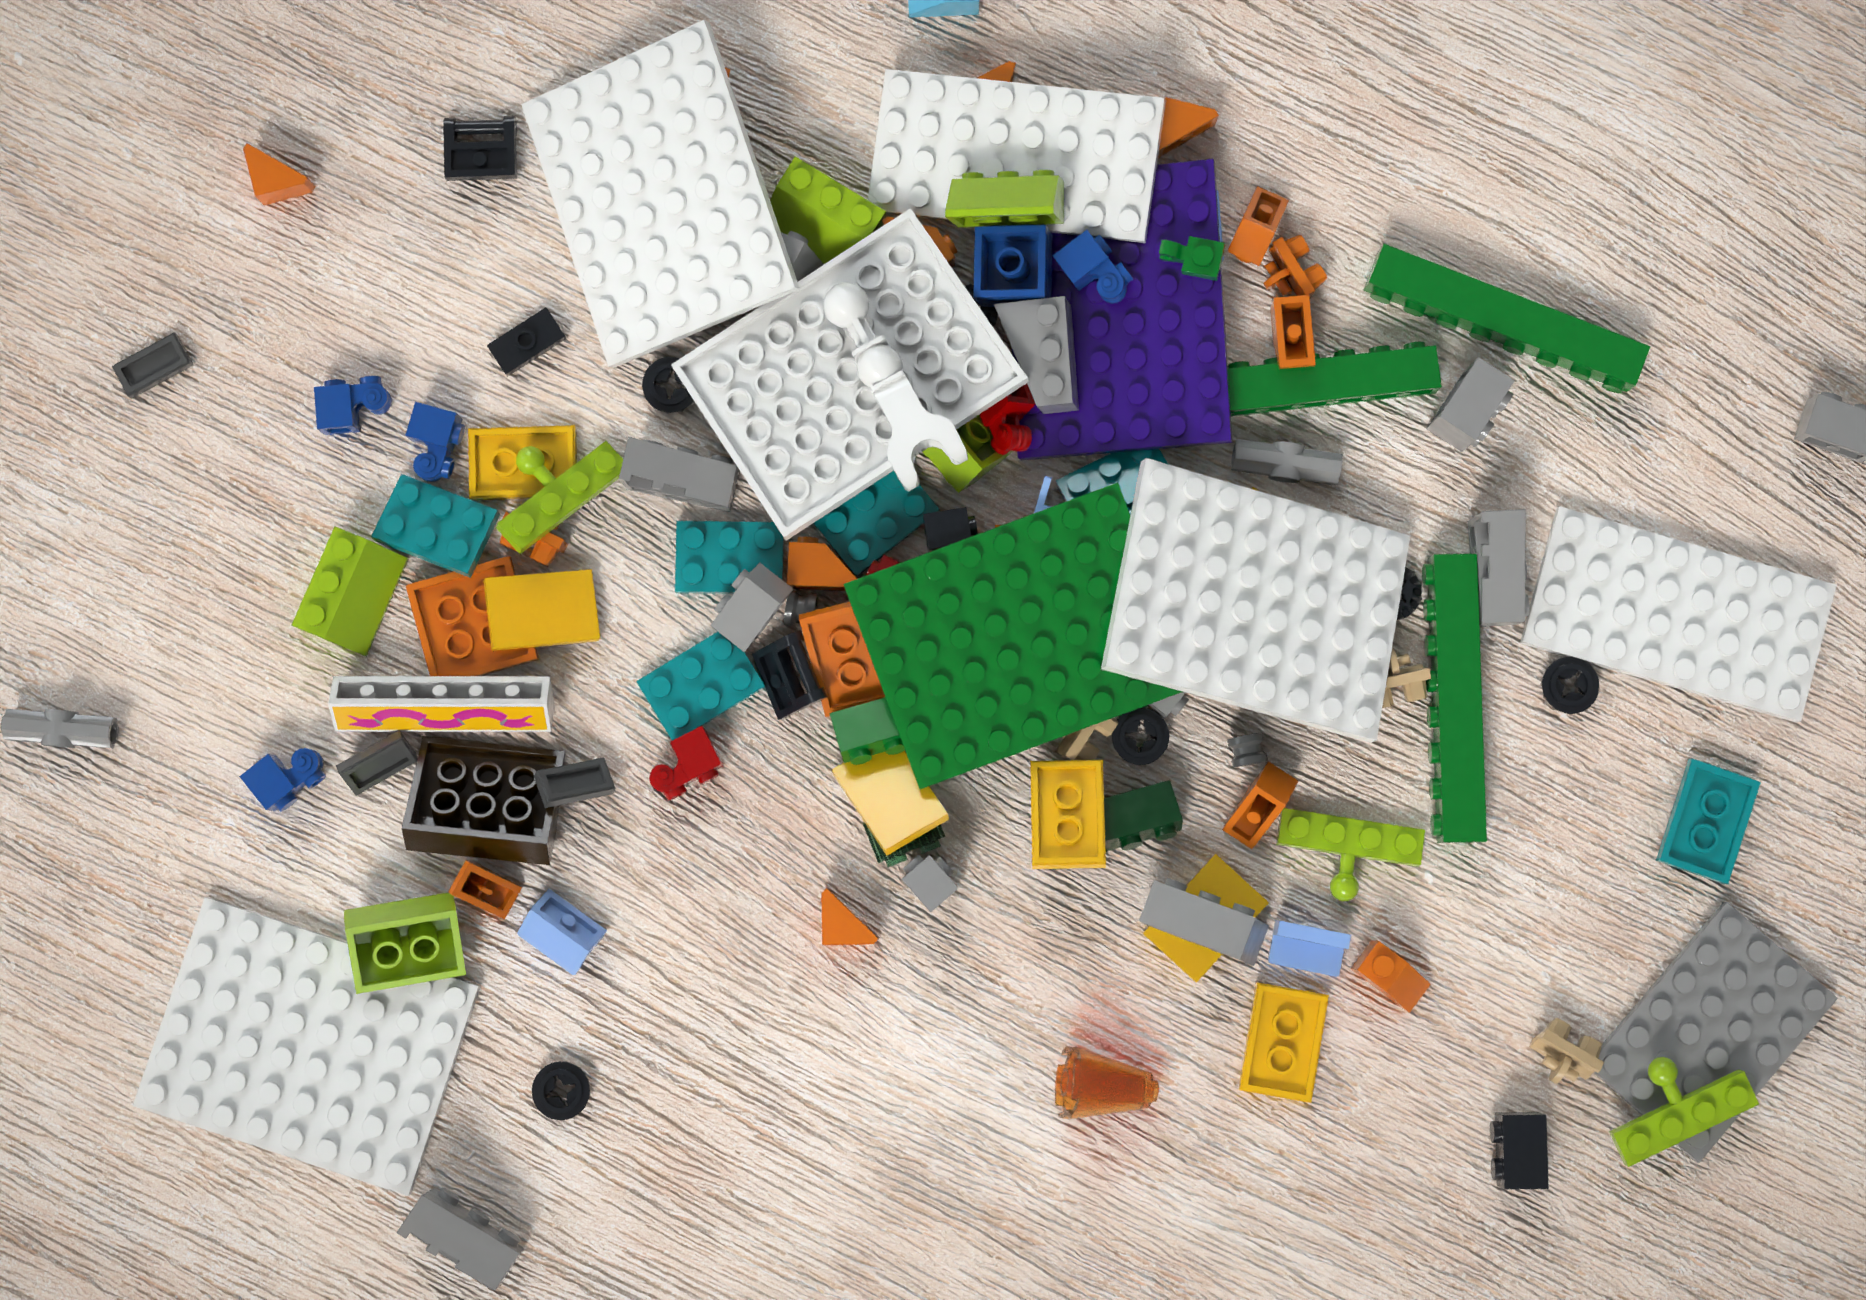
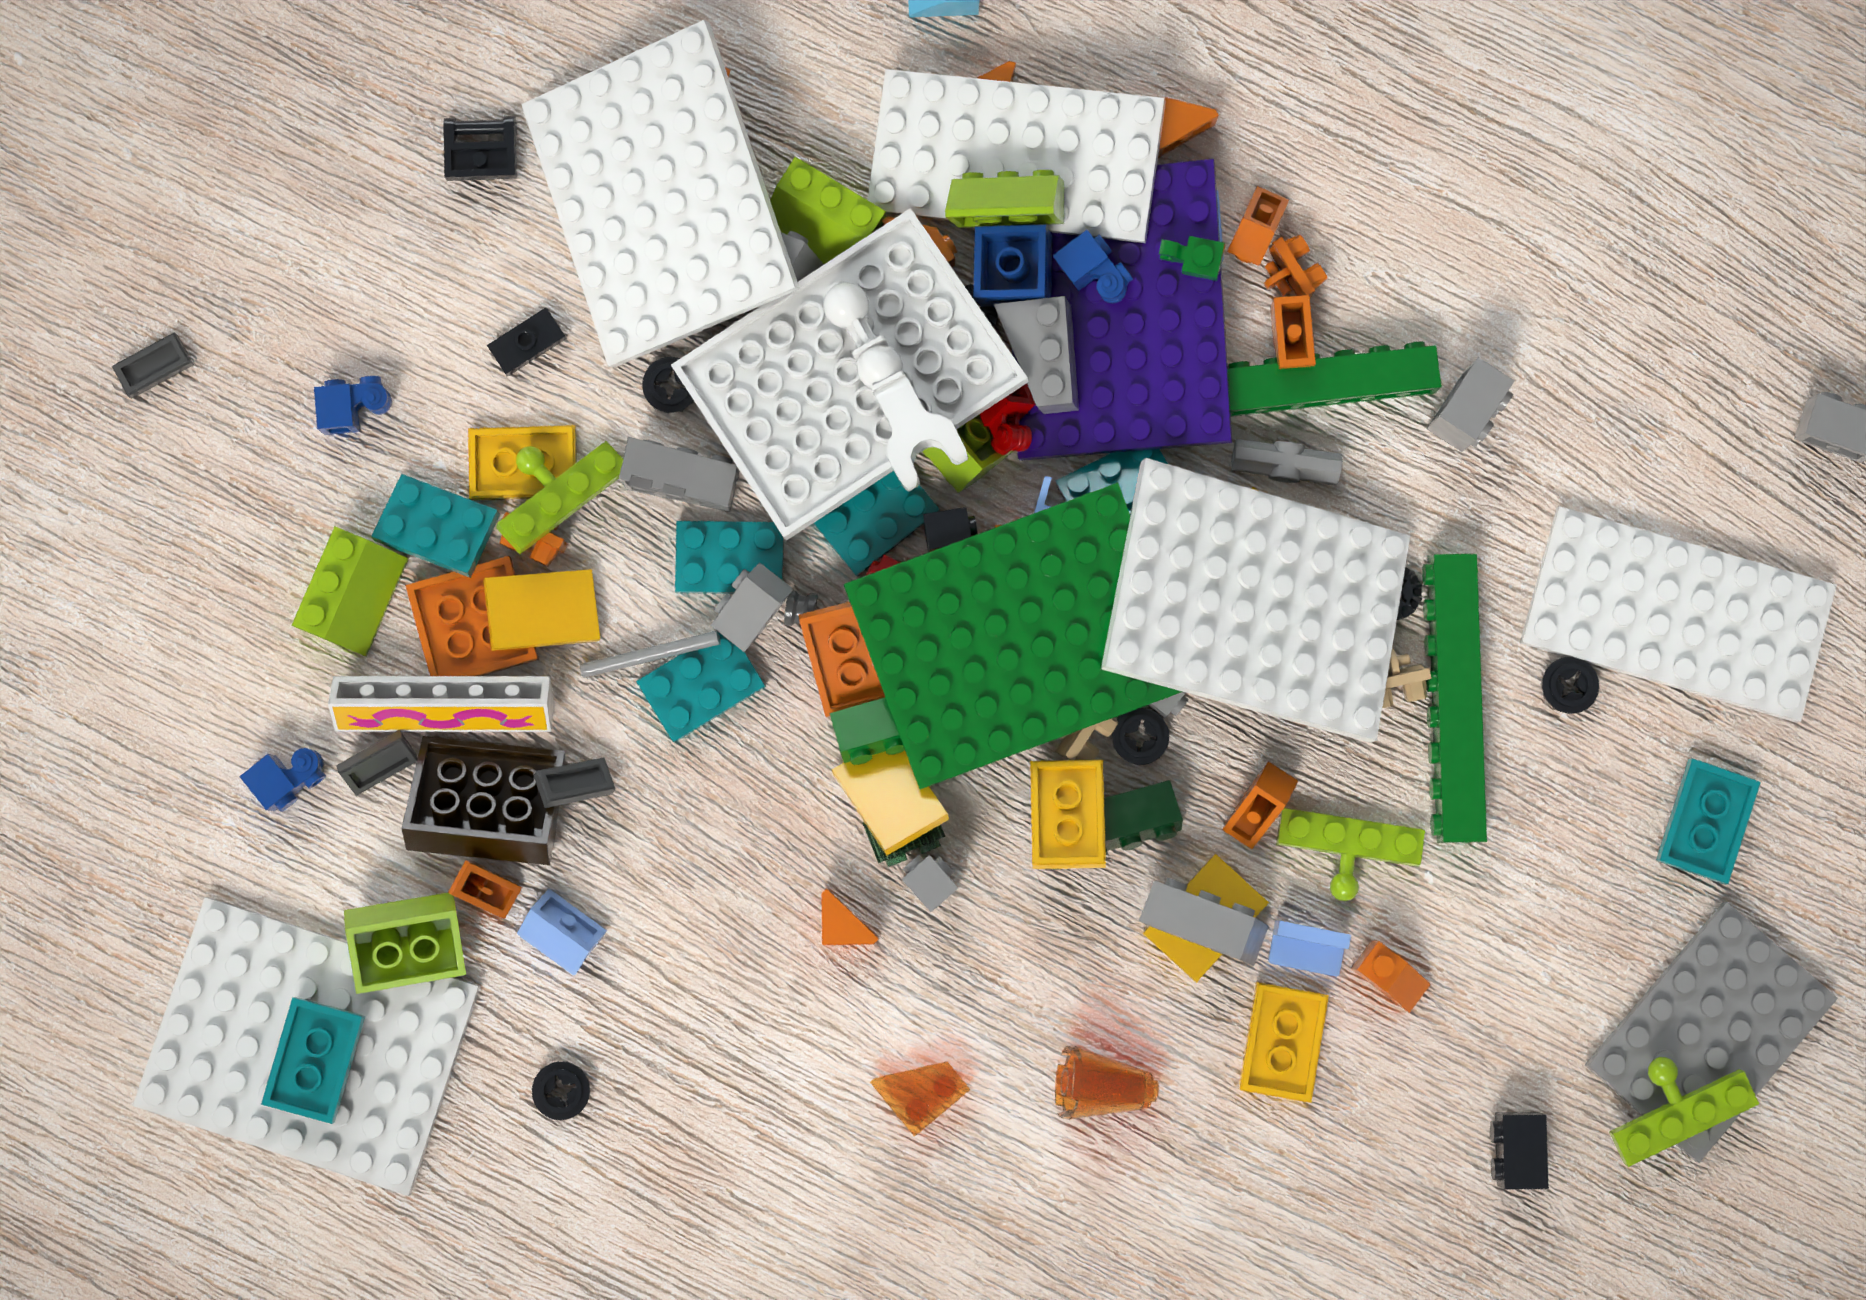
light grey piece [1,709,119,749] -> none
orange slope [243,143,315,205] -> none
light grey wedge [397,1187,525,1291] -> none
blue brick [405,402,465,482] -> none
red brick [649,726,724,801] -> none
black plate [752,630,828,720] -> none
orange slope [787,536,857,592] -> none
dark grey wheel [1227,732,1268,768] -> none
green brick [1363,244,1651,393] -> none
light grey wedge [1468,509,1530,627] -> none
tan hips [1529,1018,1604,1084] -> none
none -> teal plate [261,997,365,1124]
none -> light grey bar [580,630,721,678]
none -> clear orange wing [870,1061,971,1137]

